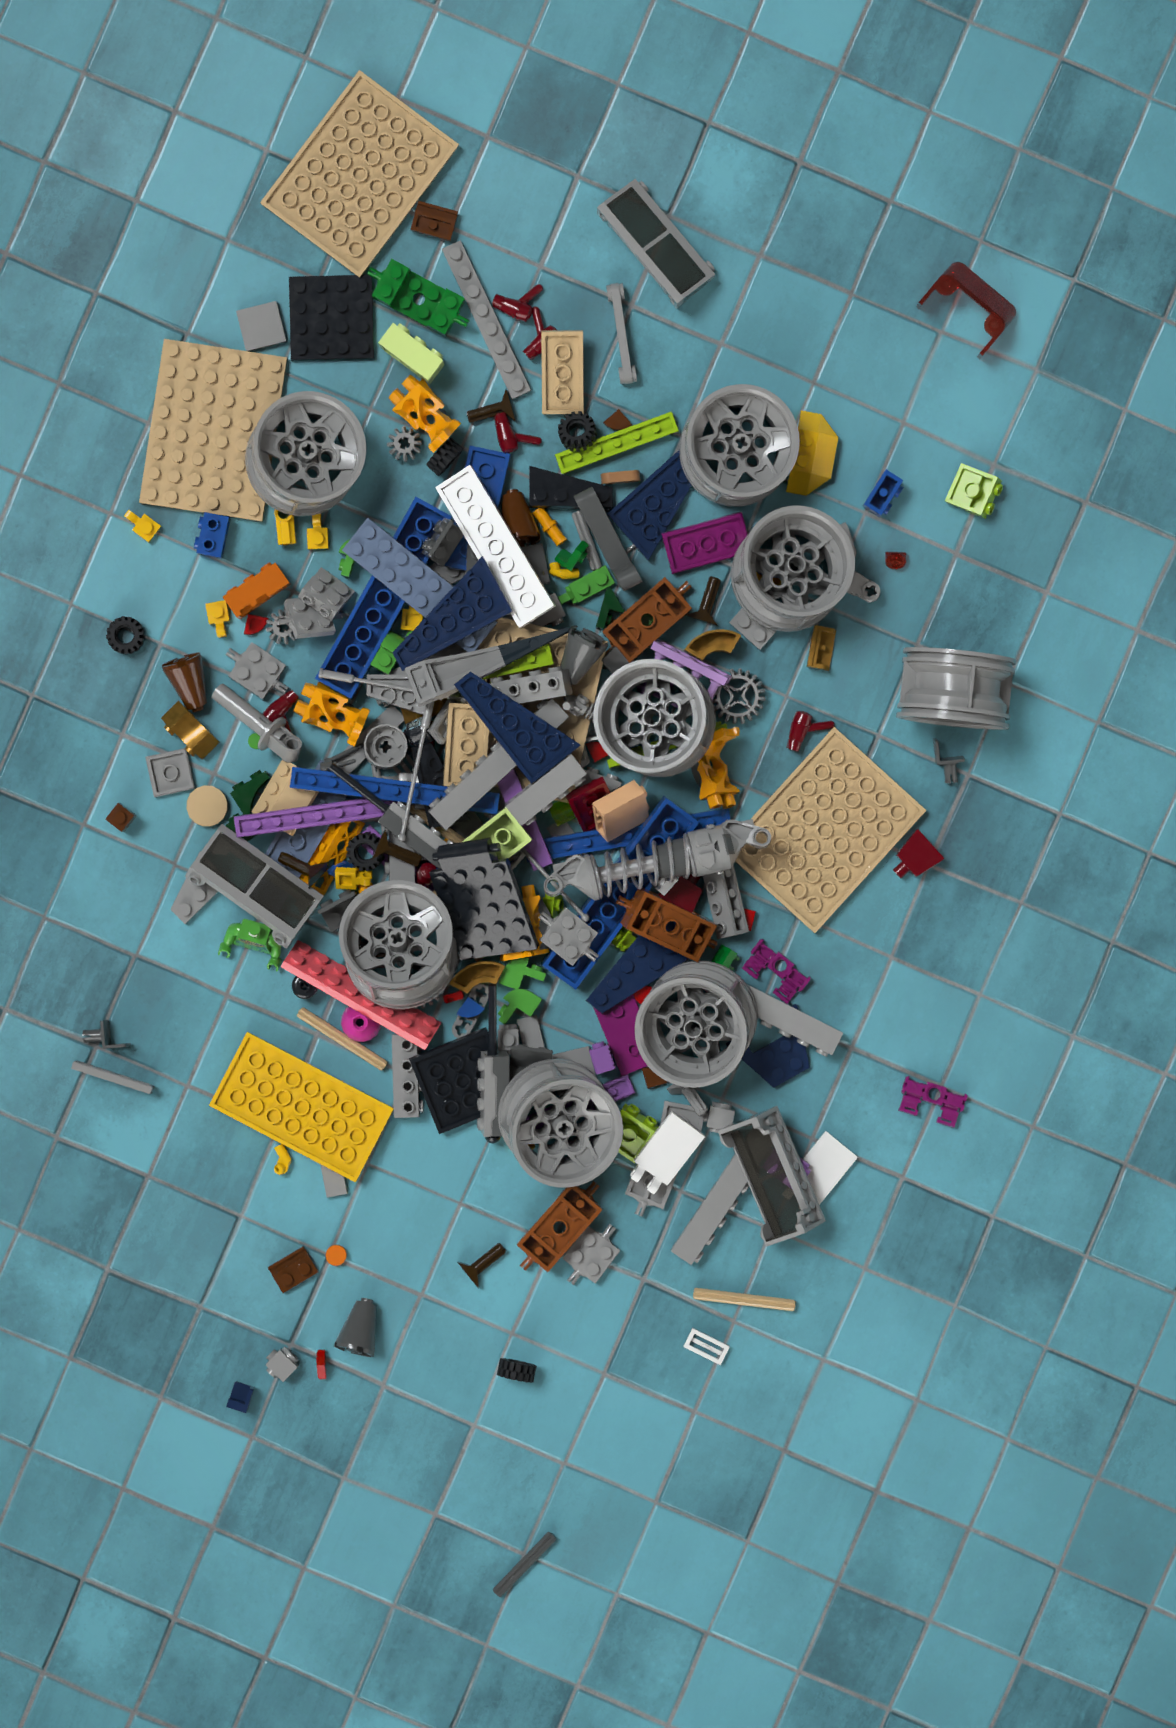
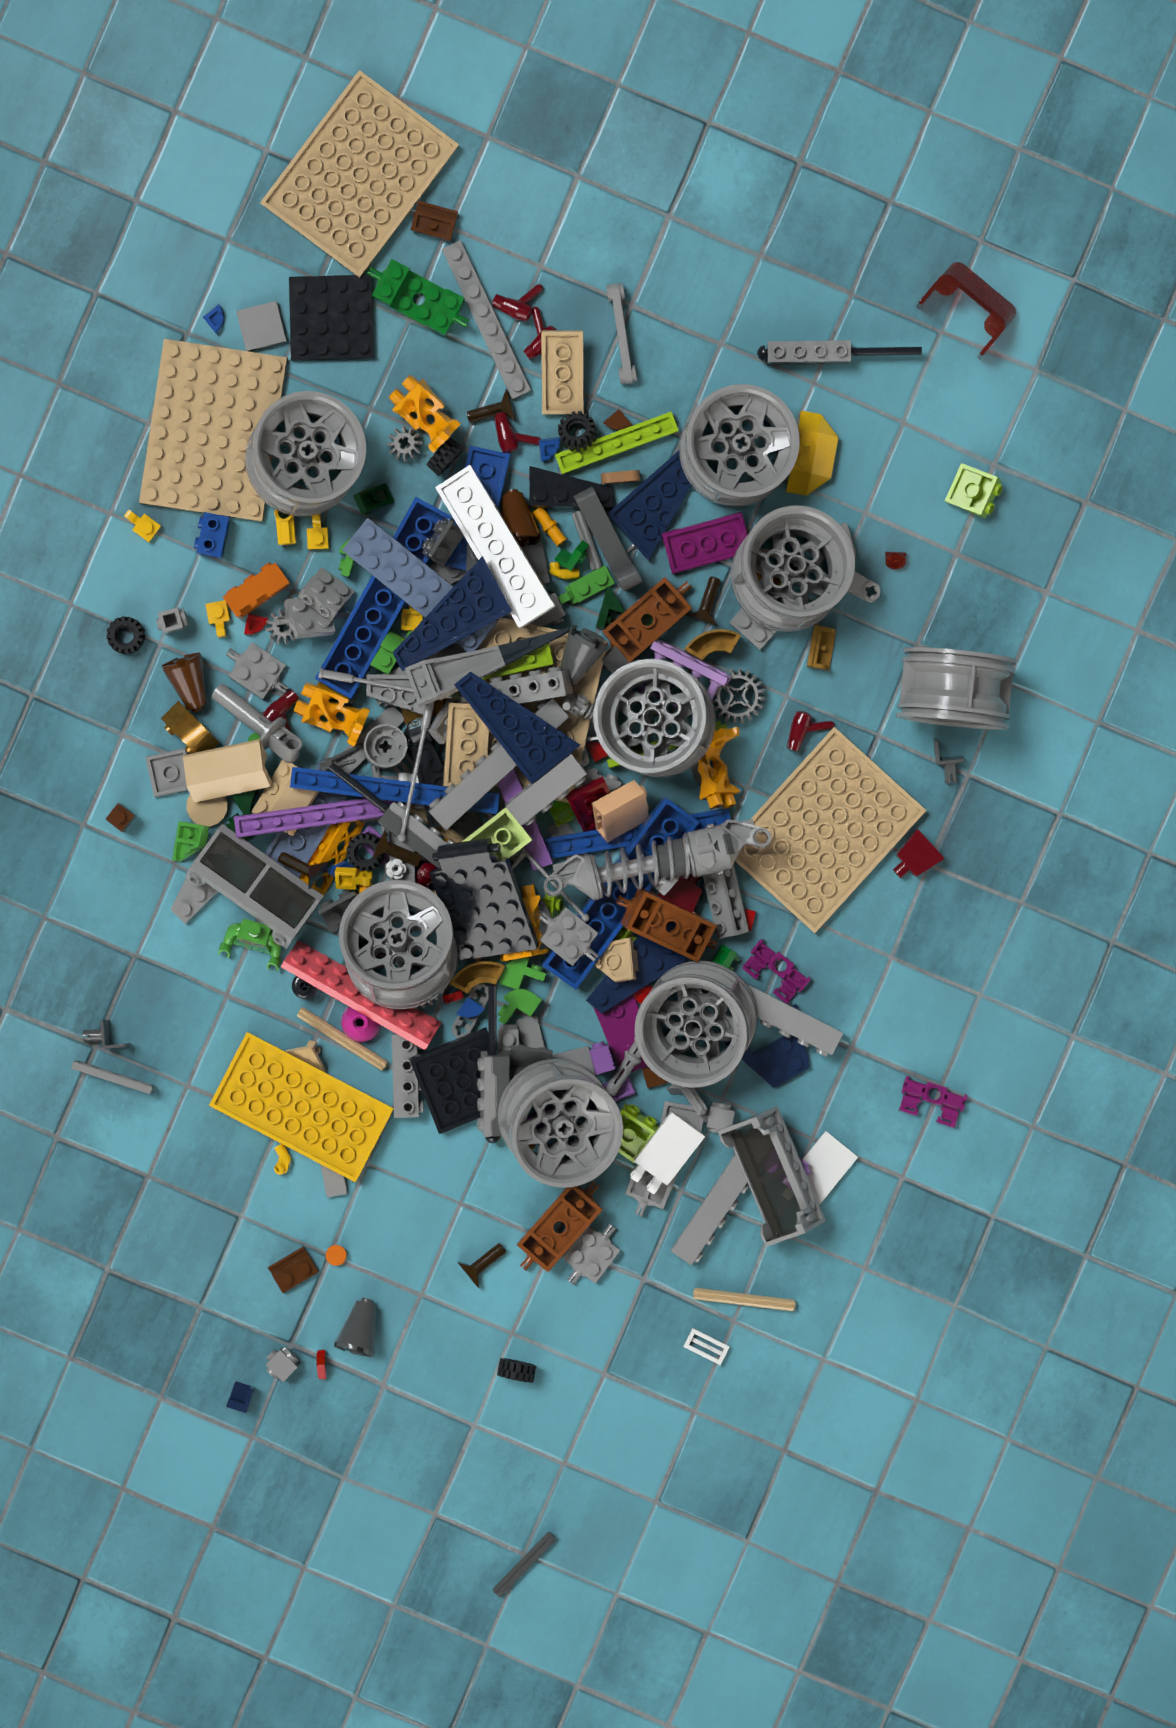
yellowish green brick [378,323,445,385] -> none
windscreen [597,179,715,309] -> none
blue brick [862,469,904,517] -> none
none -> light grey brick [156,607,189,634]
none -> bright green wing [172,821,209,862]
none -> tan slope [183,739,272,802]
none -> blue tile [203,304,224,334]
none -> tan piece [285,1040,326,1072]
none -> dark green slope [353,483,394,515]
none -> white plate [386,859,406,879]
none -> blue tile [539,437,560,462]
none -> tan plate [594,938,639,983]
none -> light grey pin [604,1038,642,1096]
none -> light grey piece [757,340,922,365]

